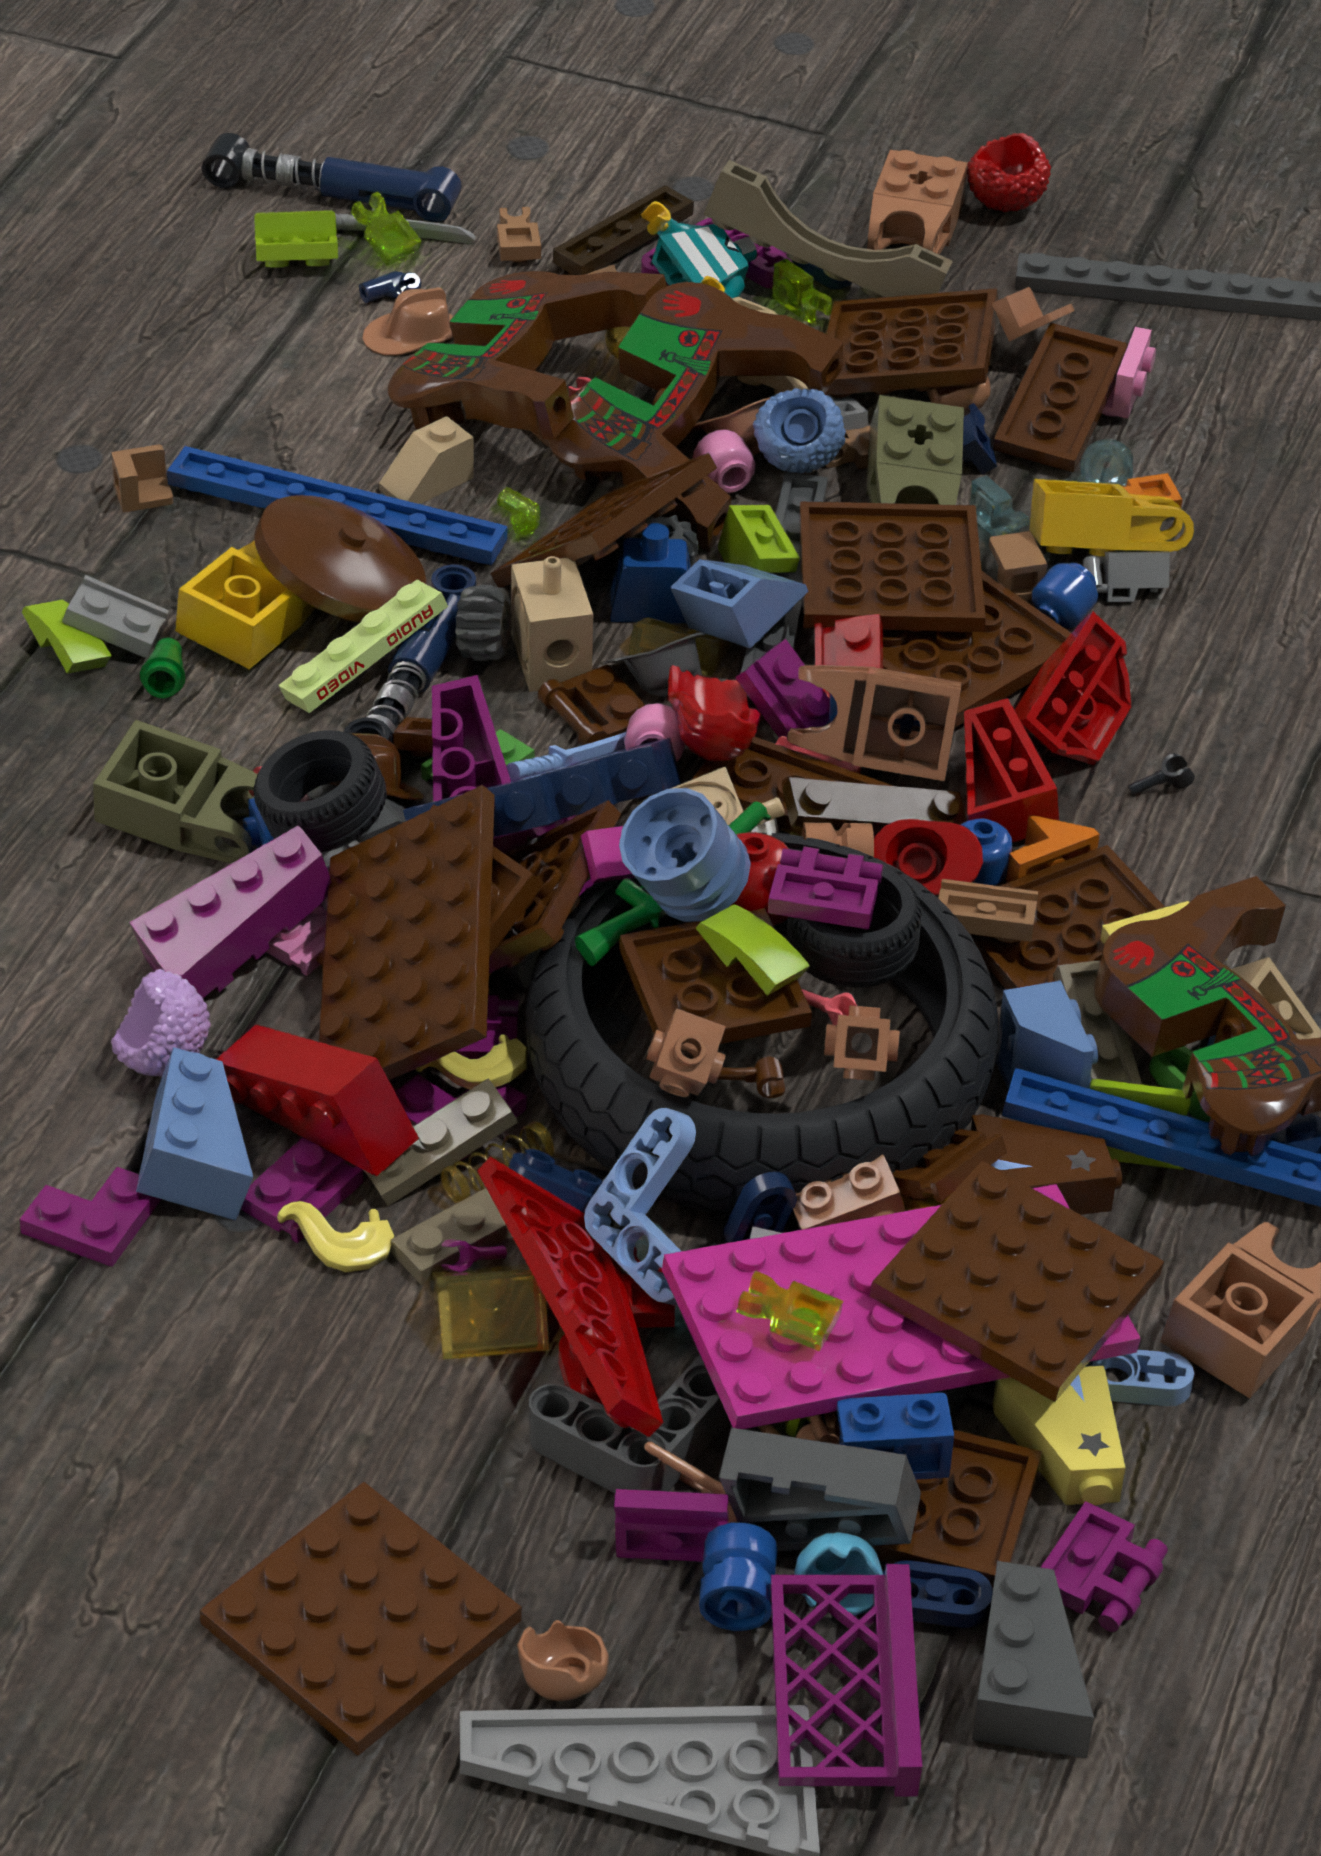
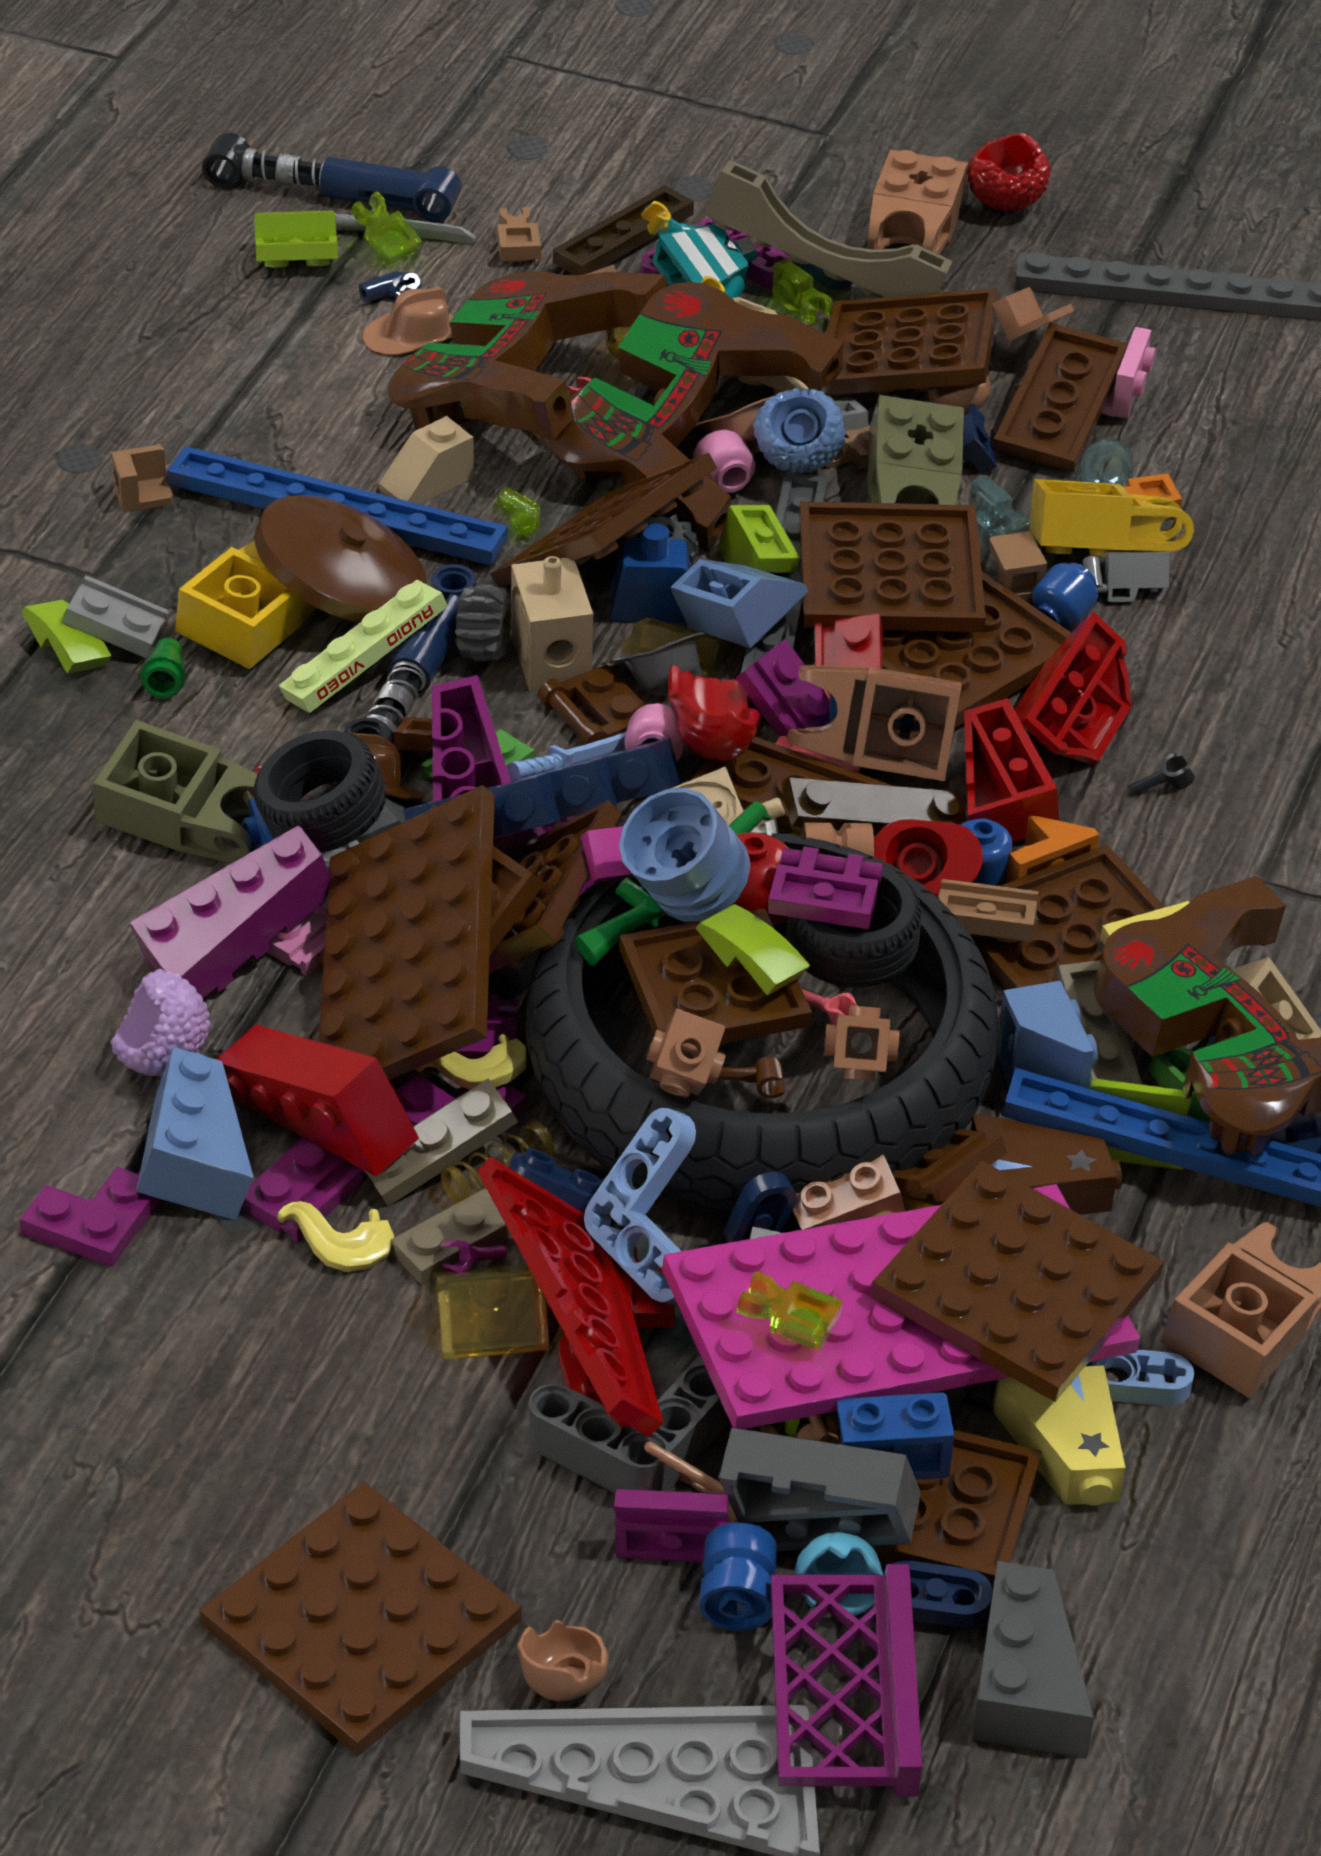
magenta plate [1041,1501,1168,1632] -> none

